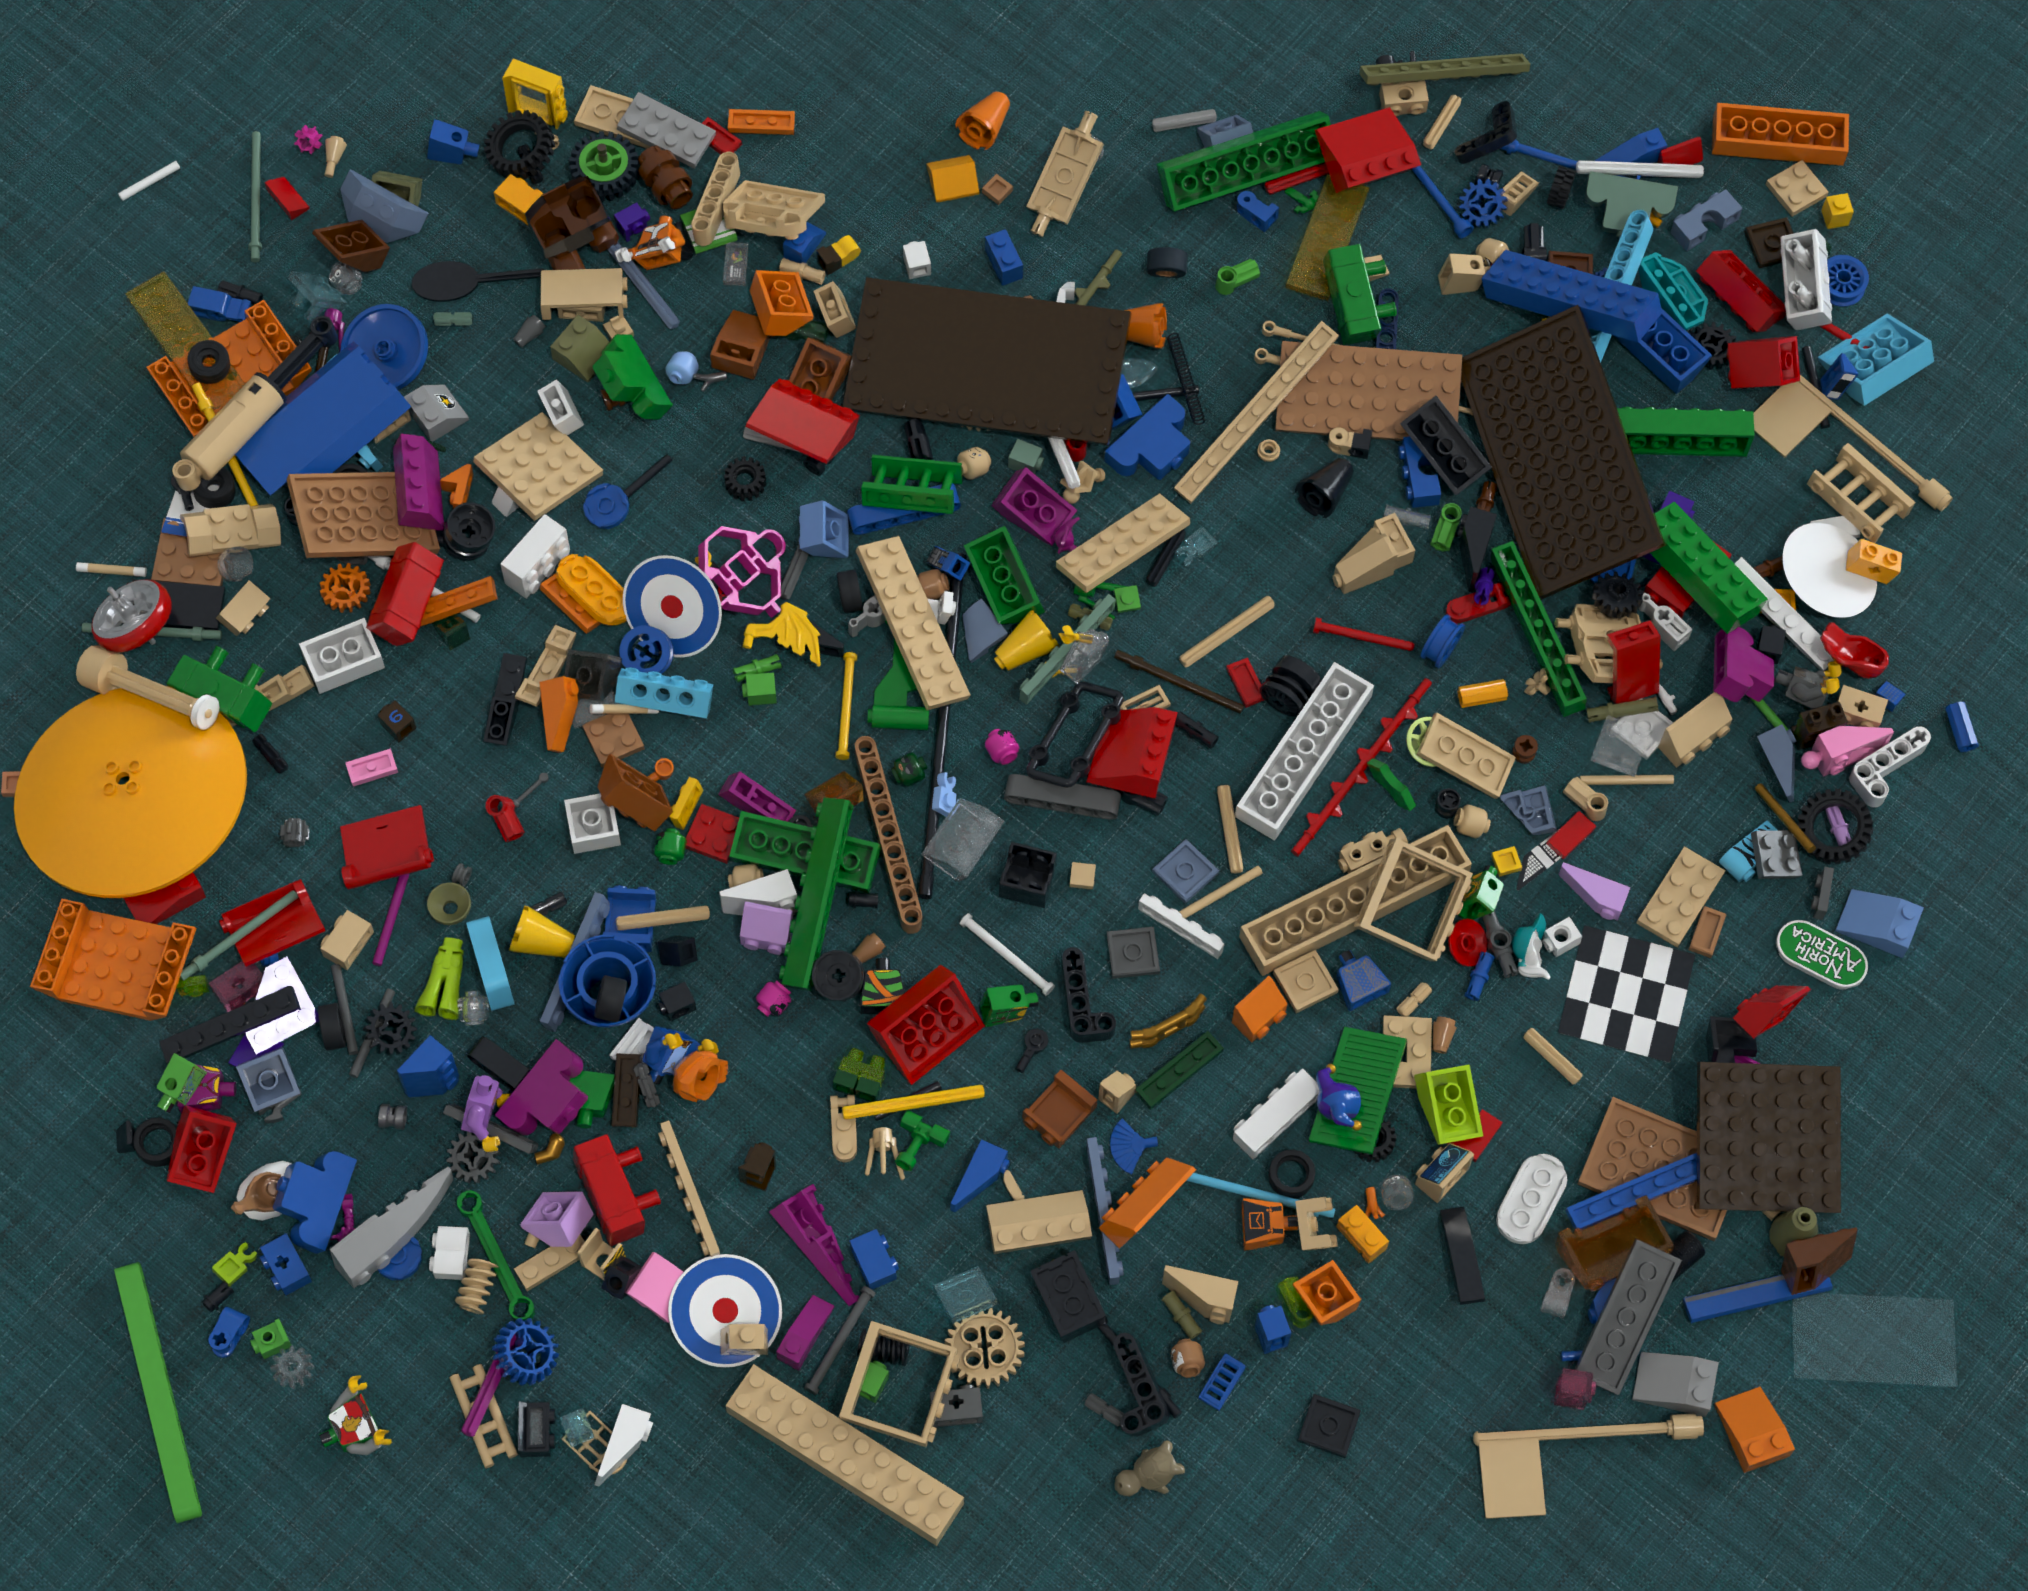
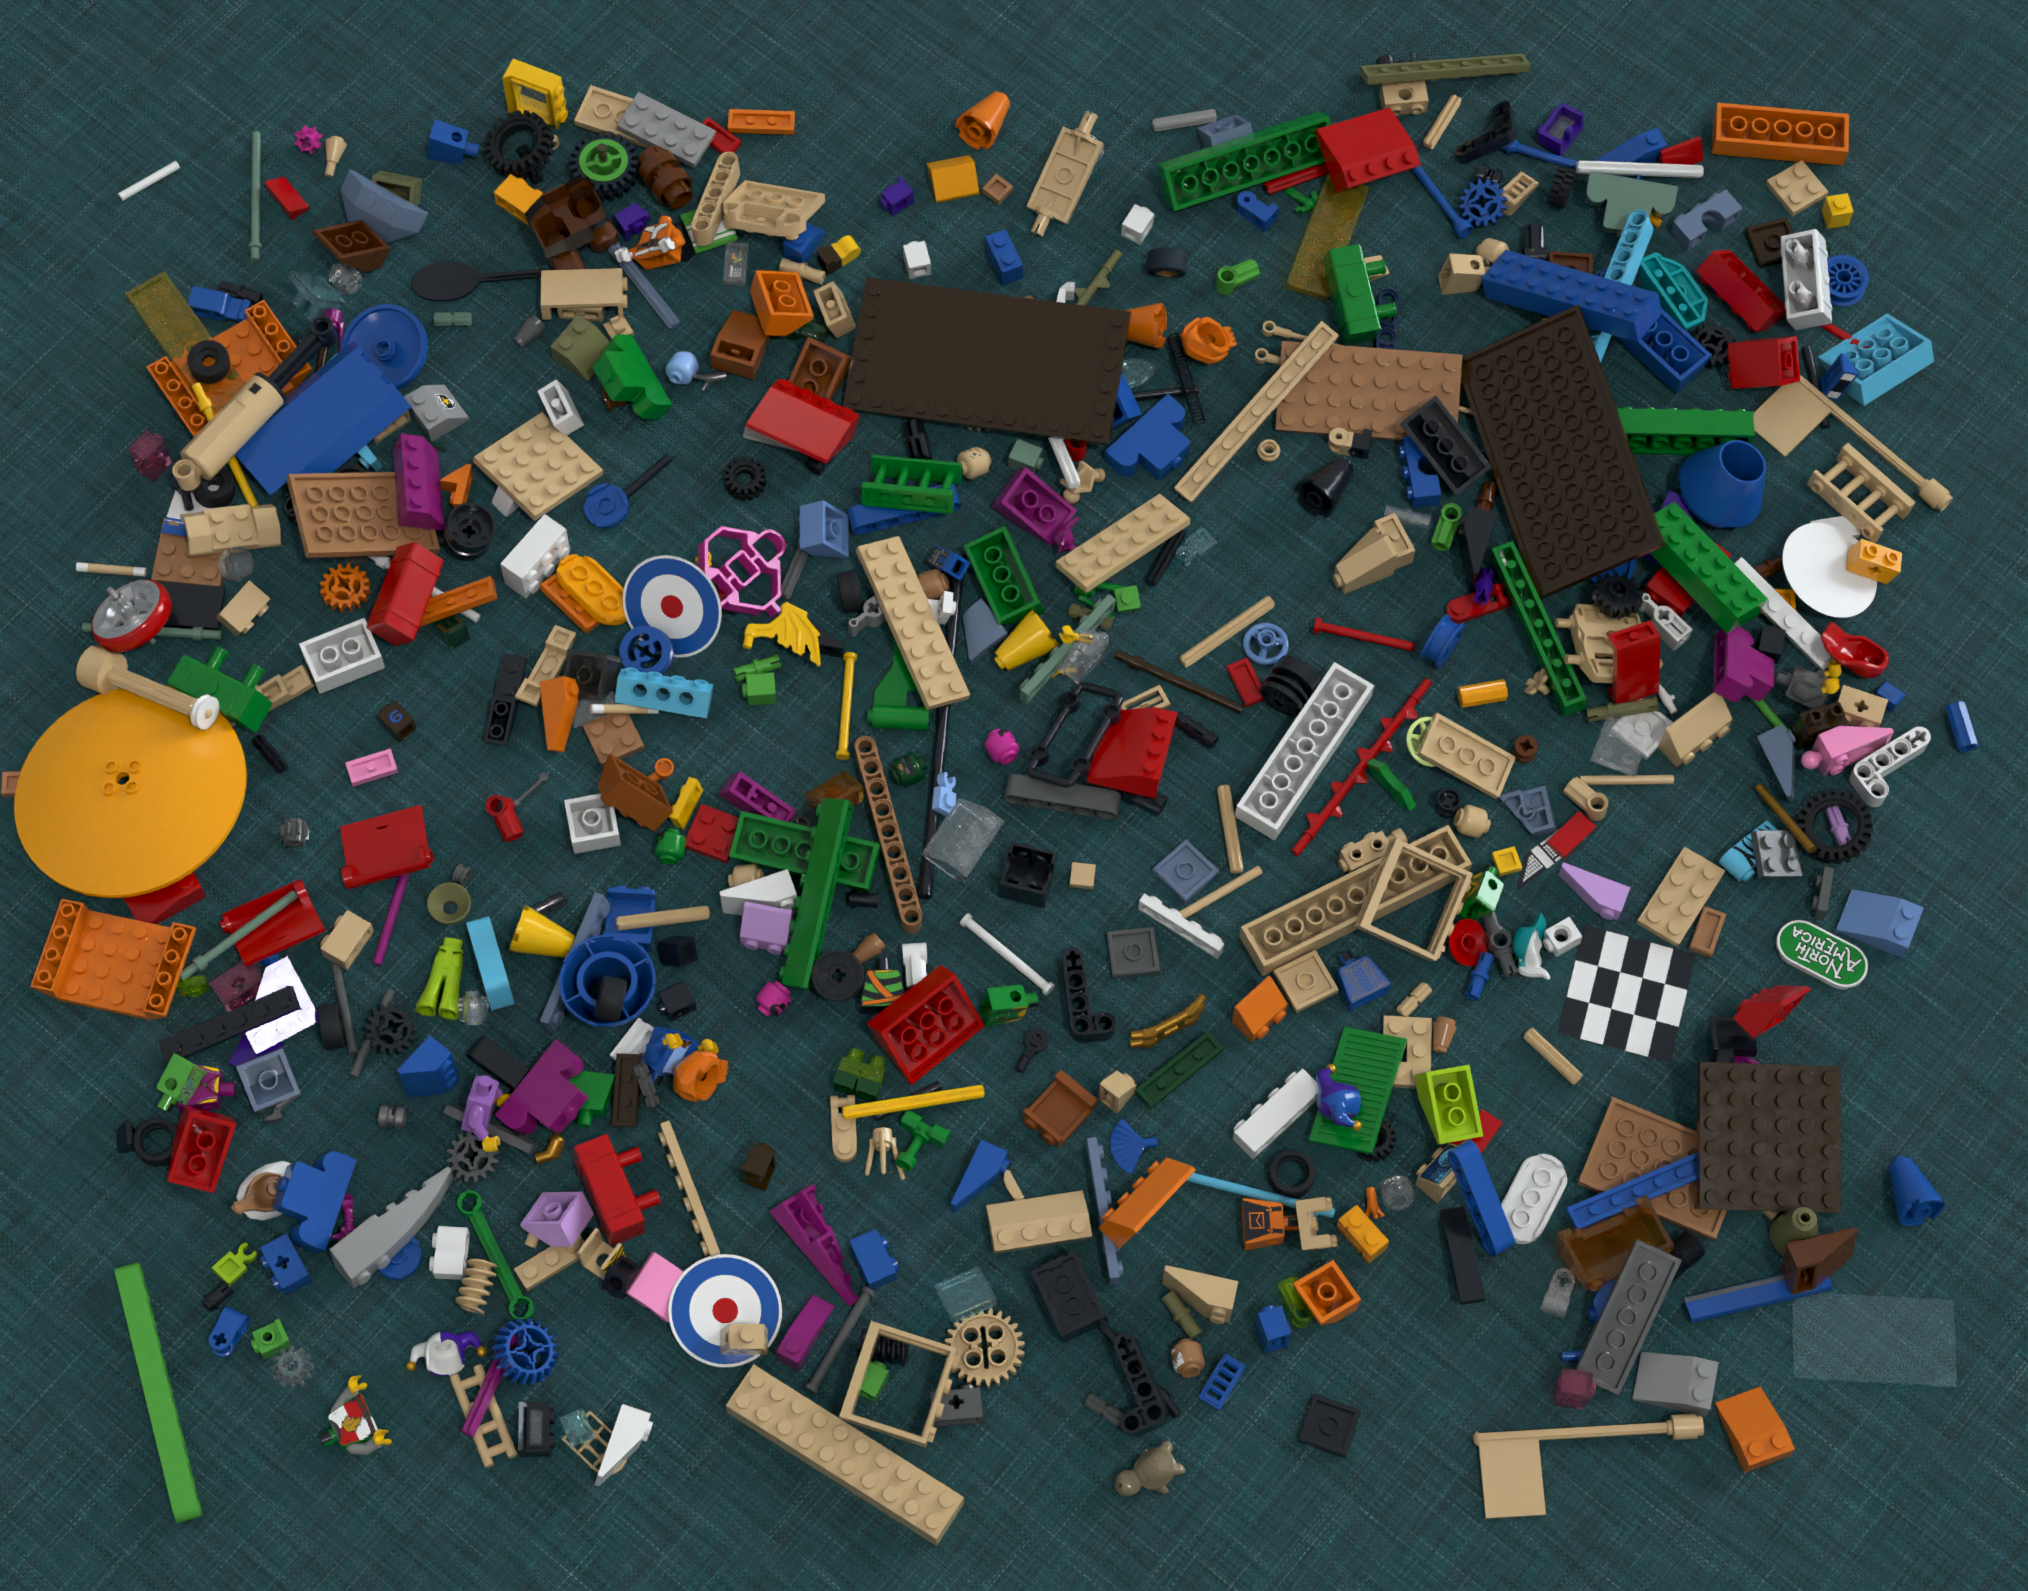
none -> clear pink brick [129,429,172,482]
none -> white piece [406,1331,487,1376]
none -> dark purple brick [878,176,914,216]
none -> white piece [902,943,927,990]
none -> white brick [1121,204,1154,245]
none -> orange helmet [1180,317,1237,365]
none -> medium blue piece [1243,623,1289,665]
none -> blue beam [1447,1139,1515,1257]
none -> dark purple window [1536,102,1584,156]
none -> blue cone [1677,440,1766,529]
none -> blue cone [1888,1156,1945,1227]

